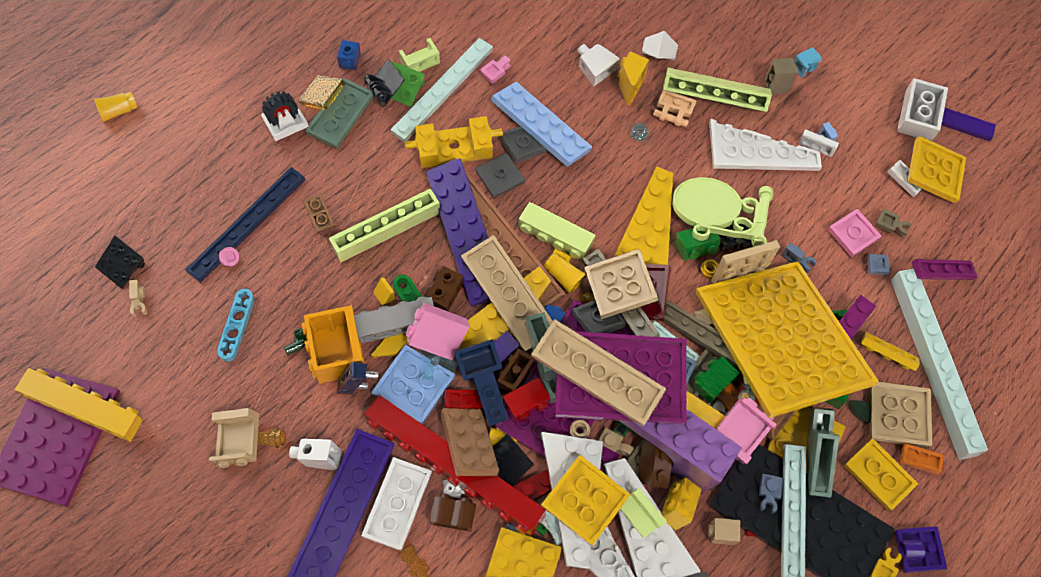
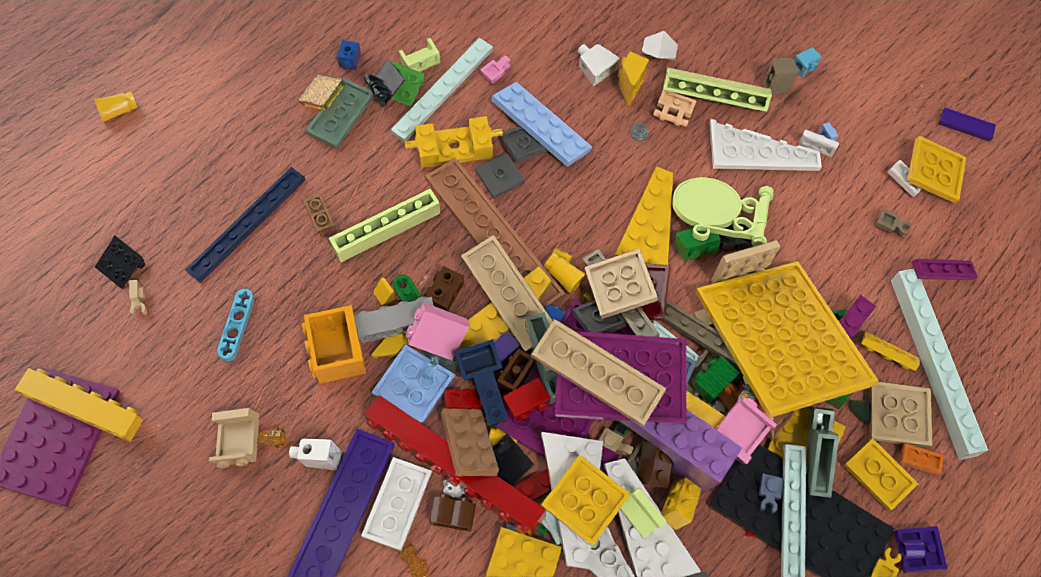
bright pink tile [219,247,239,267] -> none
plate [261,91,309,141] -> none
dark green arm [283,328,306,356] -> none
dark blue piece [337,362,378,394] -> none
dark purple plate [426,158,490,307] -> none
yellowish green brick [518,202,595,260] -> none
tan plate [570,420,590,439] -> none
yellow plate [701,259,719,278] -> none
tan brick [707,518,740,545] -> none
sand blue plate [781,243,817,273] -> none
bright pink plate [828,209,882,257] -> none
sand blue plate [867,254,890,275] -> none
white brick [897,78,948,141] -> none

